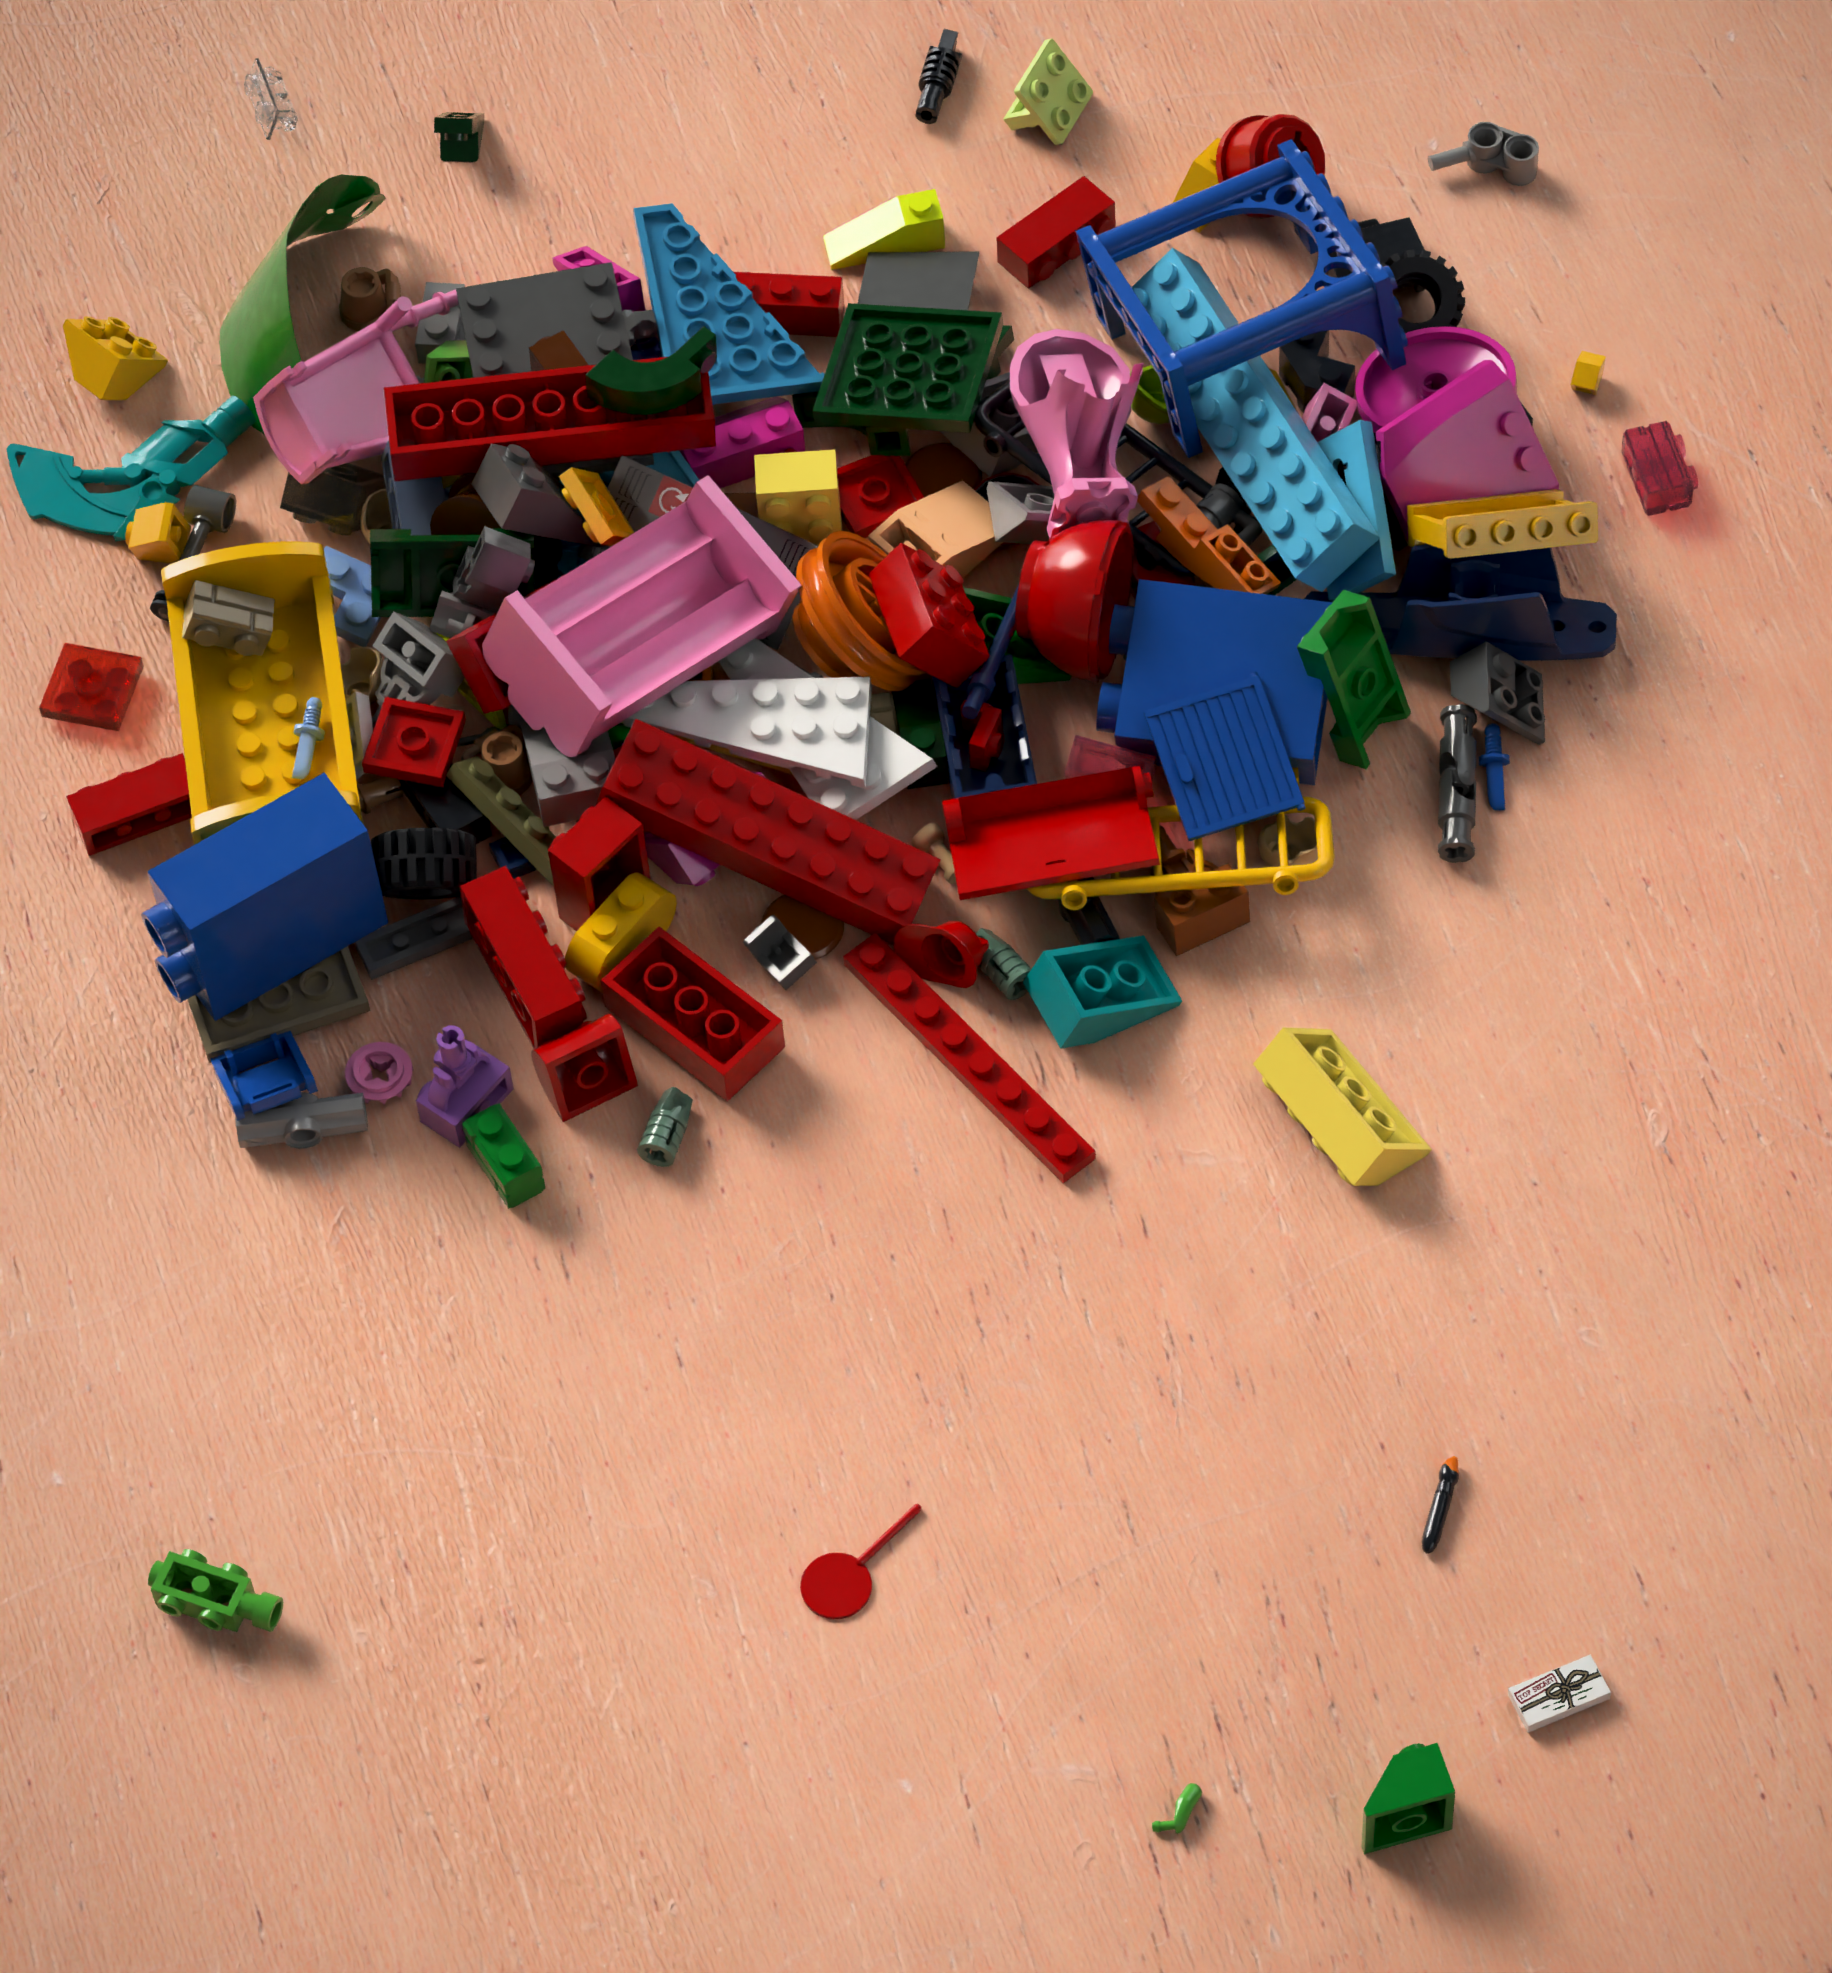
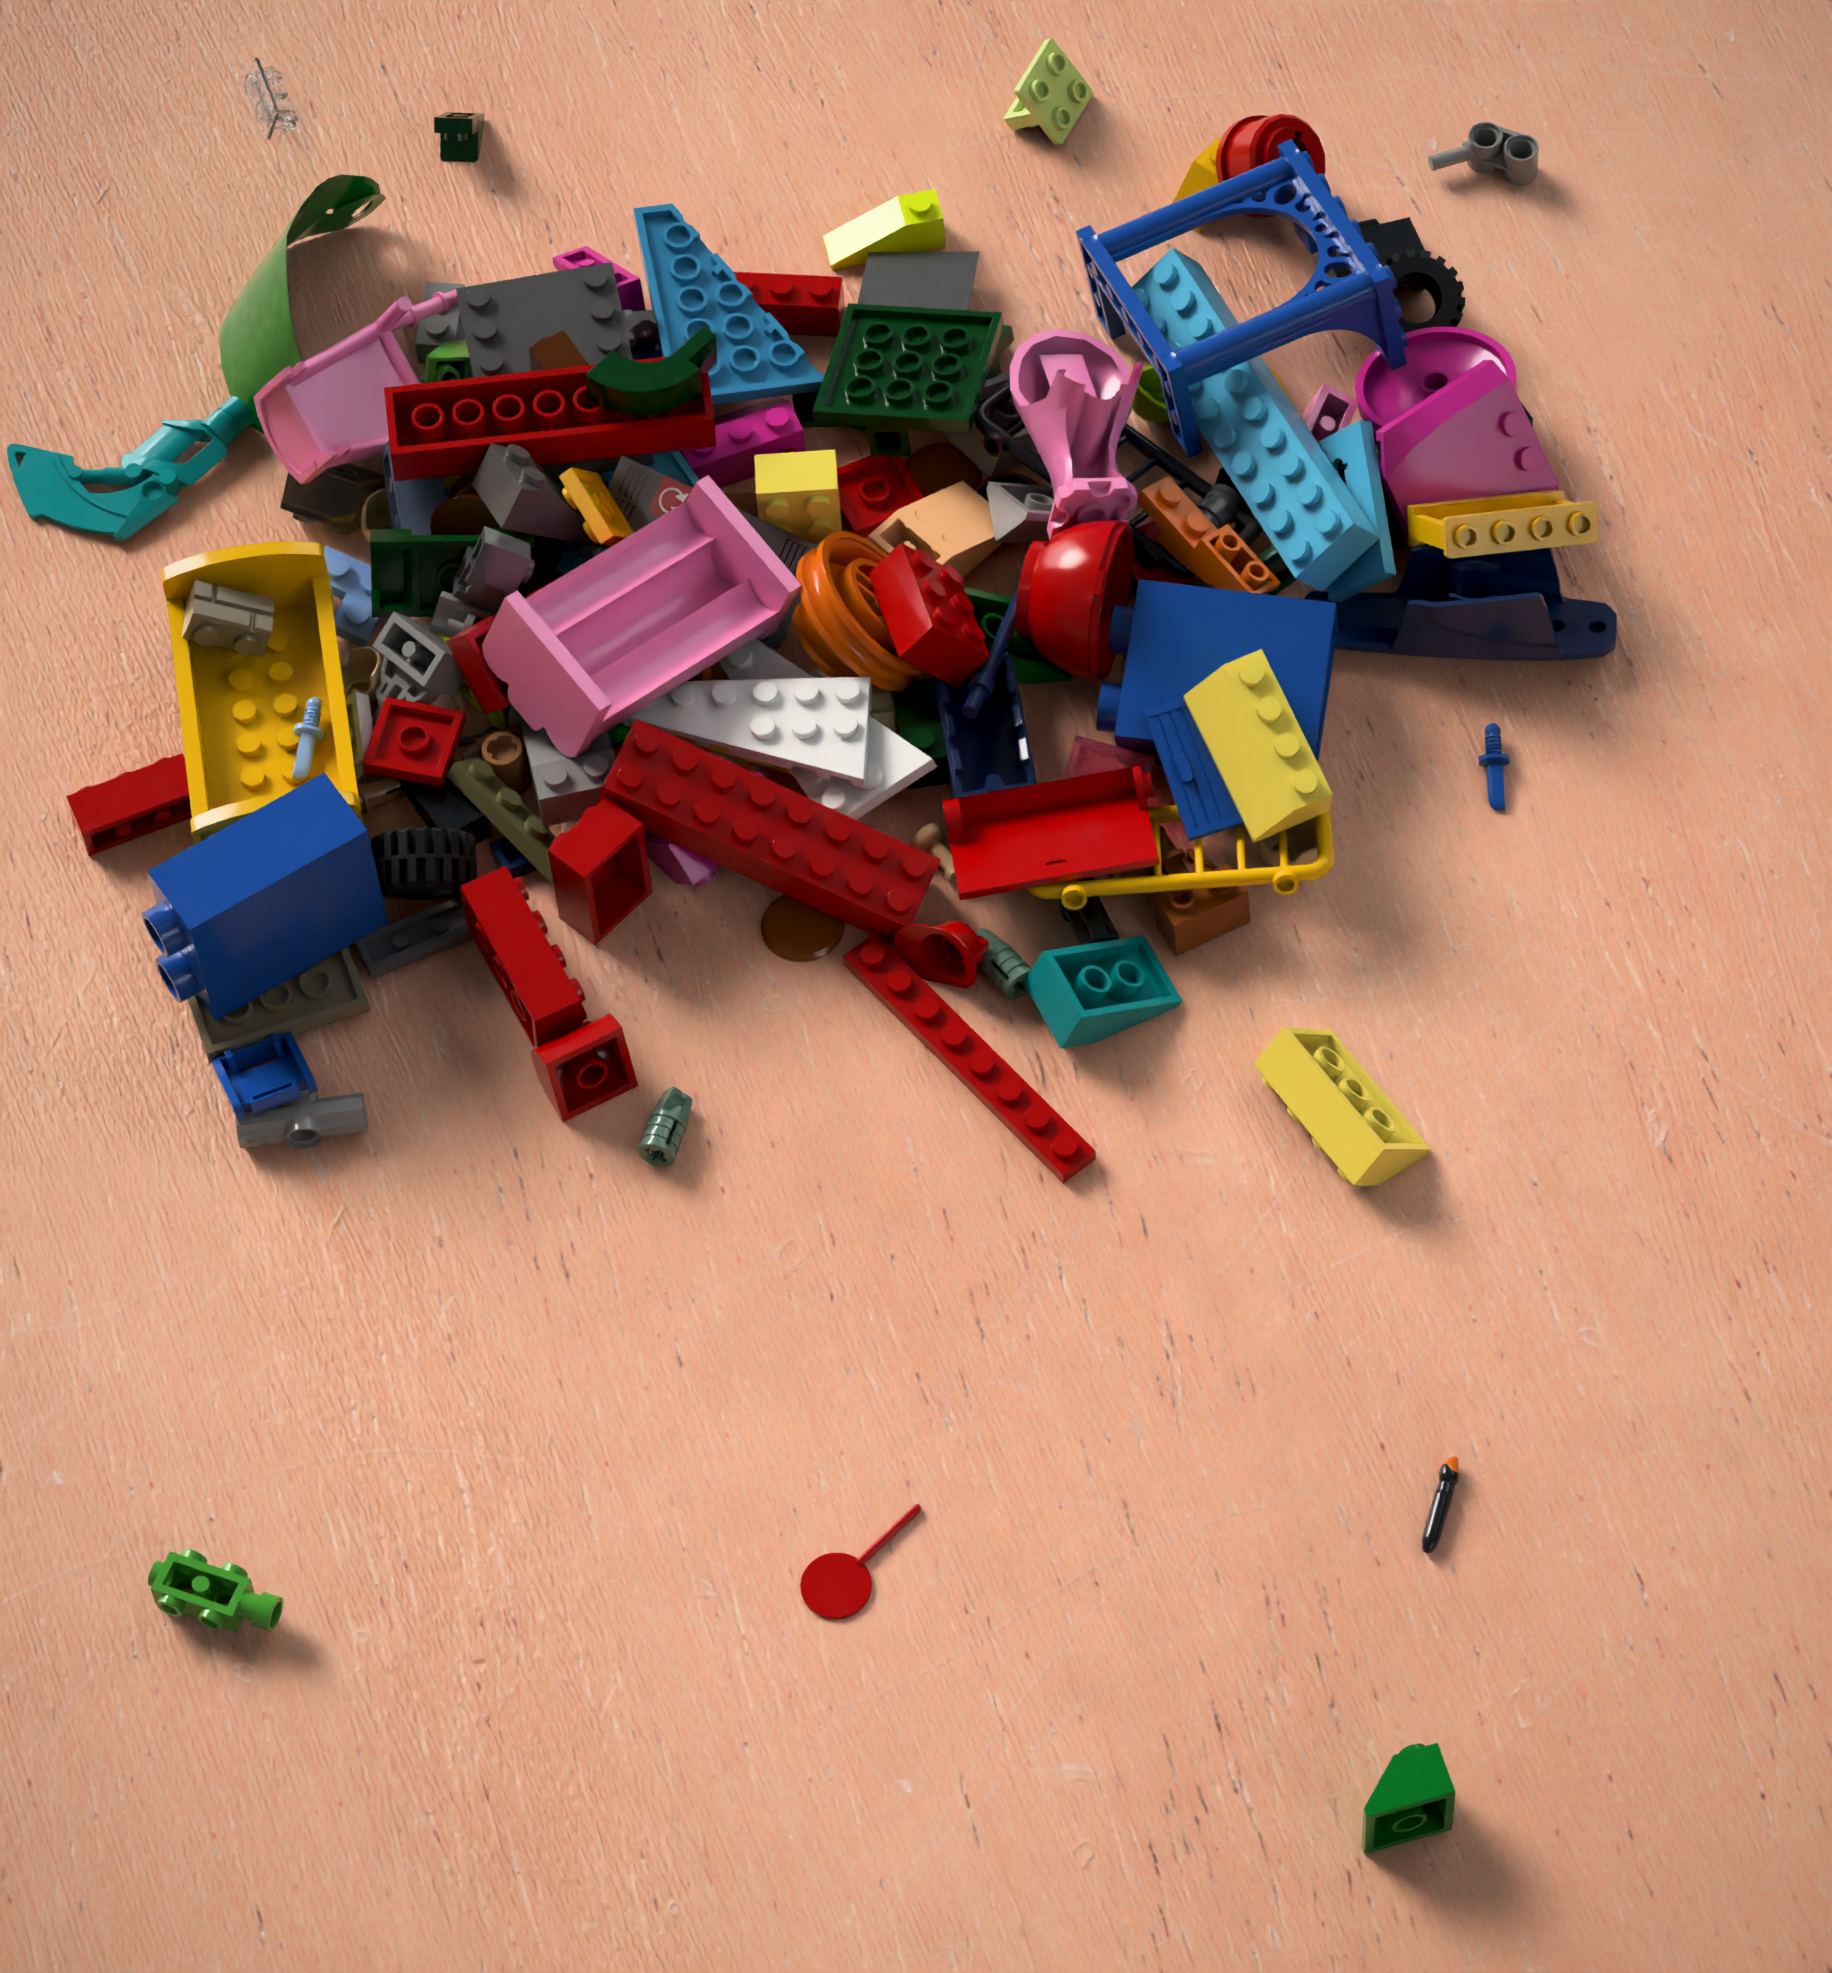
clear red plate [39,643,144,731] -> none
yellow slope [63,316,168,400] -> none
yellow slope [125,502,191,564] -> none
dark grey piece [150,485,236,622] -> none
medium nougat piece [339,267,401,331] -> none
bright pink gear [345,1042,413,1105] -> none
medium lavender brick [416,1025,514,1148] -> none
green brick [462,1103,546,1209] -> none
yellow brick [565,872,677,993] -> none
red brick [601,926,785,1102] -> none
dark grey bracket [743,915,817,990] -> none
black hinge [915,29,962,124] -> none
red bracket [960,700,1004,772] -> none
red brick [996,176,1116,289] -> none
bright green piece [1152,1783,1202,1834] -> none
black brick [1279,330,1355,413] -> none
green piece [1297,590,1411,769] -> none
dark grey piece [1438,704,1477,863] -> none
dark grey slope [1450,641,1545,745] -> none
white tile [1508,1654,1611,1733] -> none
yellow piece [1570,351,1606,395] -> none
clear pink brick [1621,421,1698,516] -> none
none -> light yellow slope [1183,649,1333,843]

